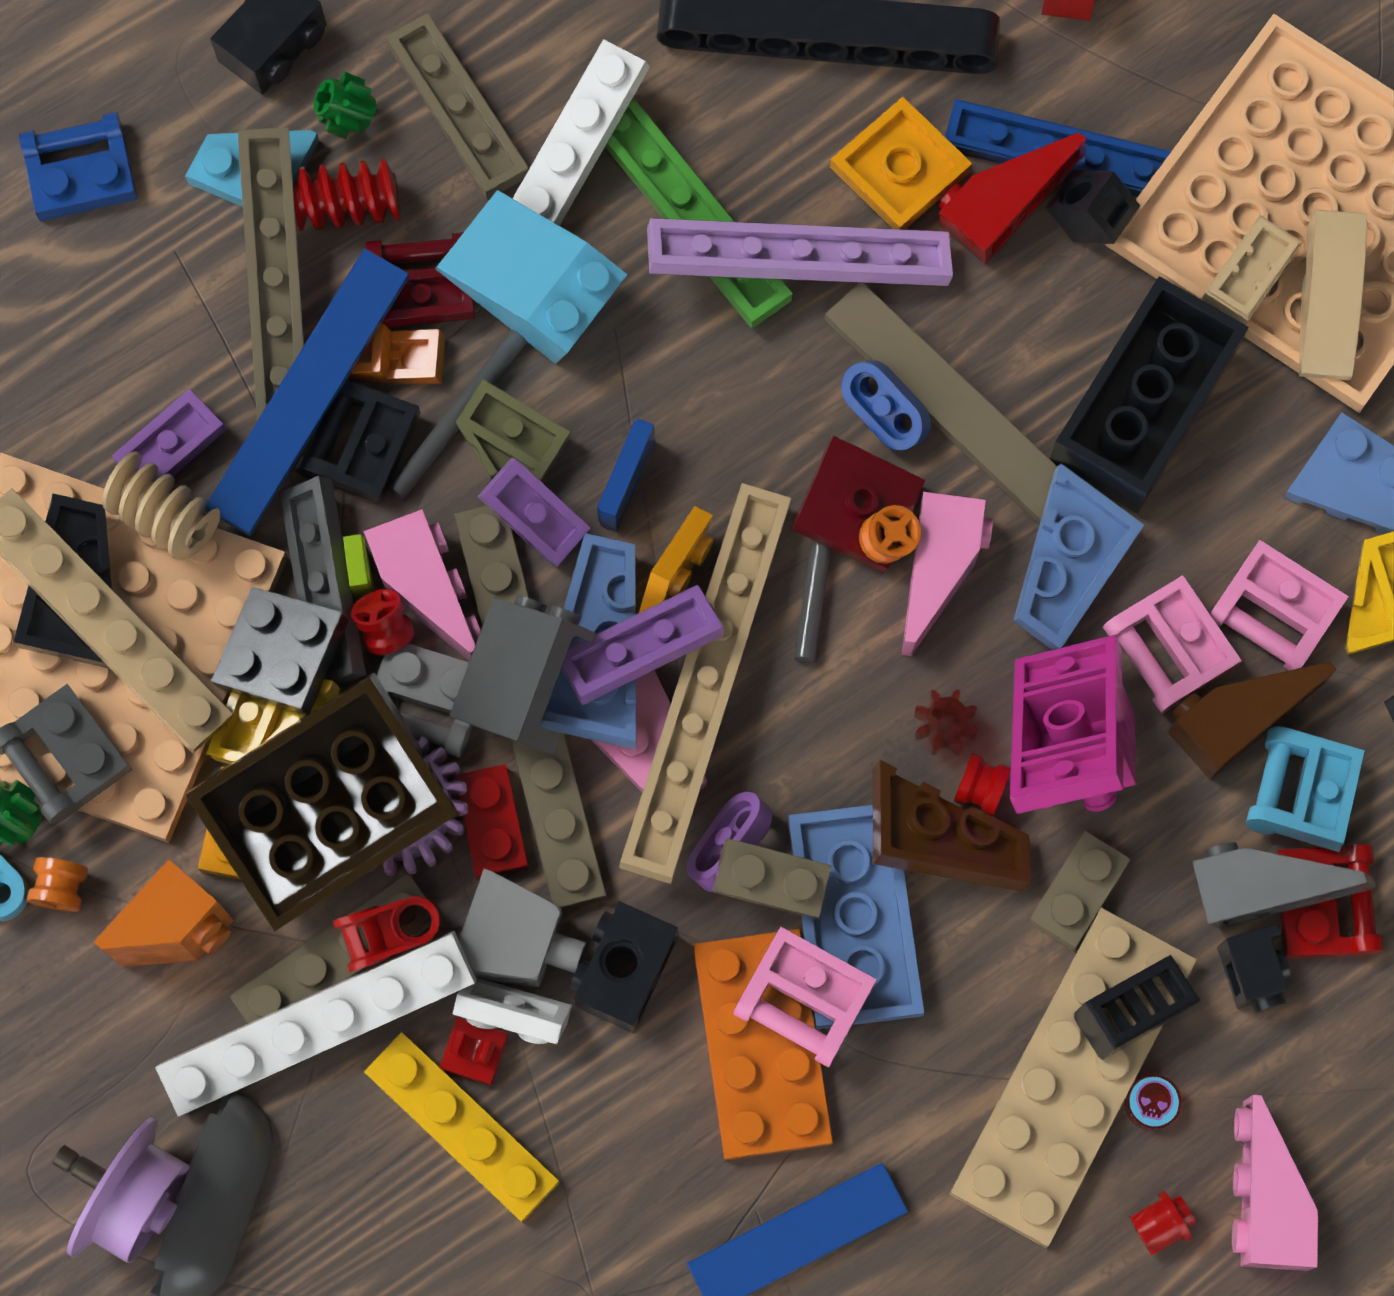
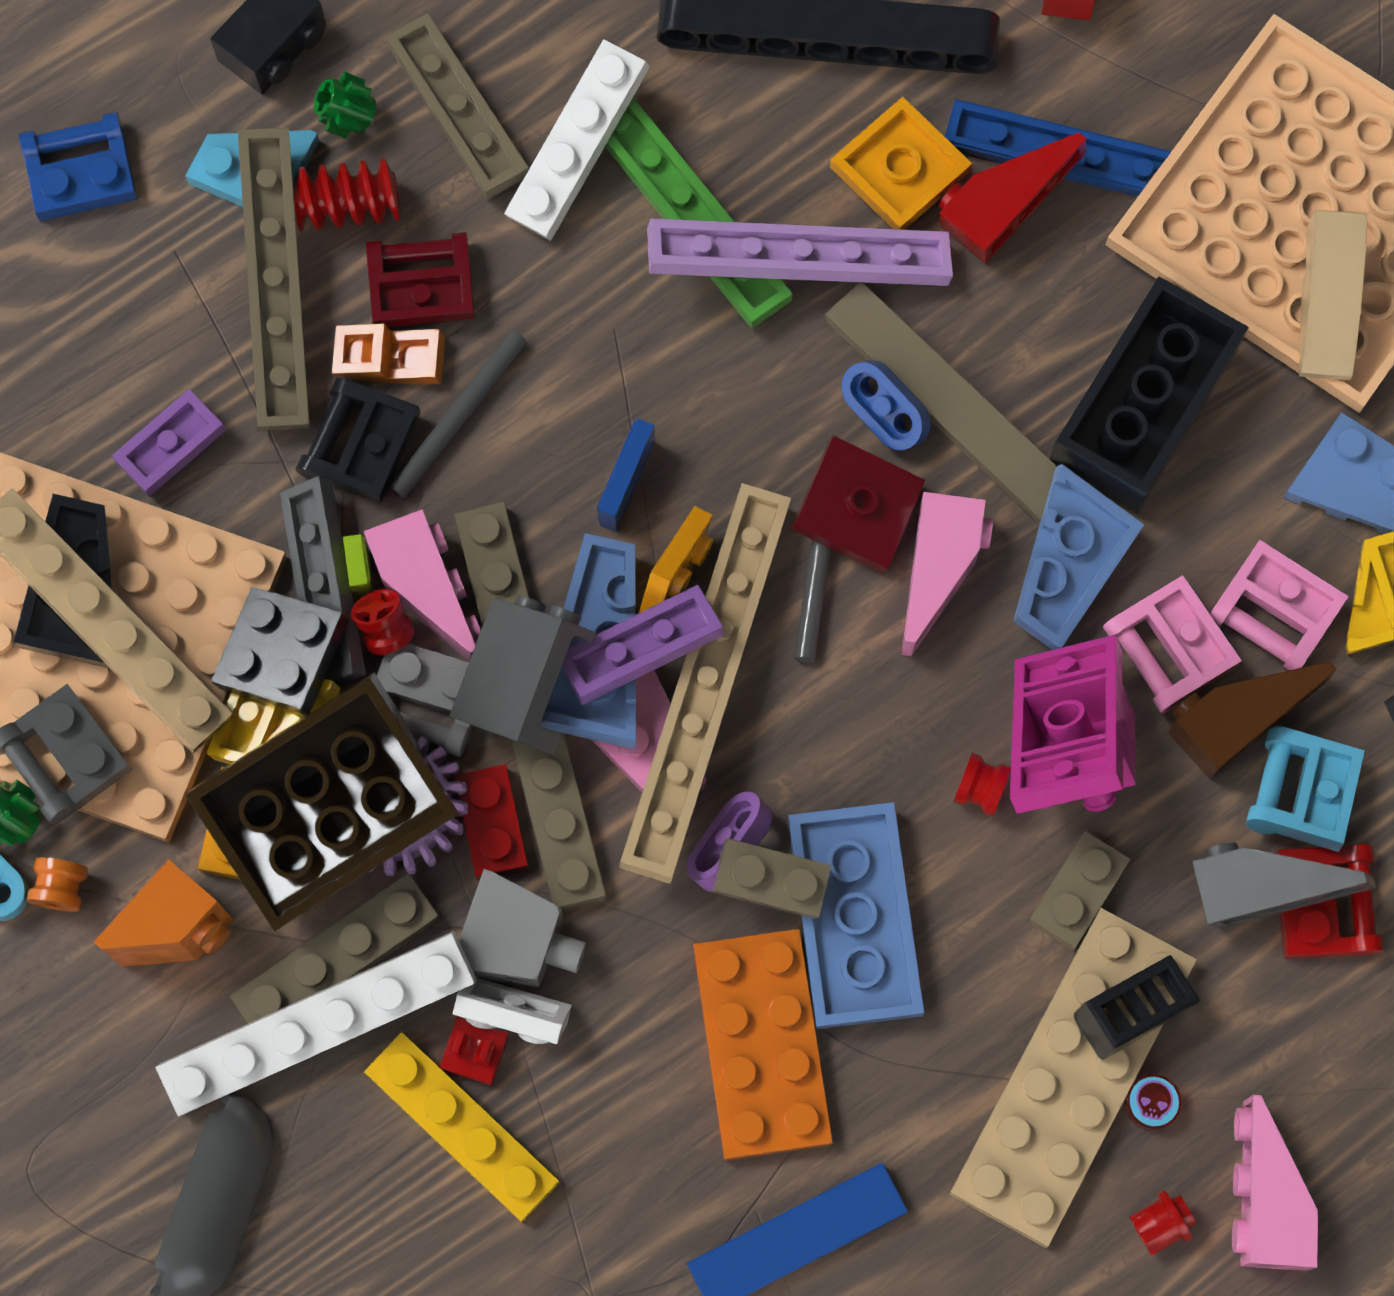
lavender piece [52,1117,189,1263] -> none
tan piece [102,451,220,560] -> none
blue tile [205,248,409,537] -> none
red piece [332,896,441,972] -> none
medium azure slope [436,190,627,364] -> none
olive wing [456,379,571,482] -> none
medium lavender plate [477,458,590,567] -> none
black brick [569,901,679,1033] -> none
bright pink plate [733,927,877,1068] -> none
orange wheel [859,505,921,564] -> none
reddish brown wing [872,760,1031,891] -> none
clear red gear [914,689,978,756] -> none
black brick [1046,170,1140,244] -> none
tan plate [1202,215,1303,325] -> none
black brick [1217,924,1291,1013] -> none

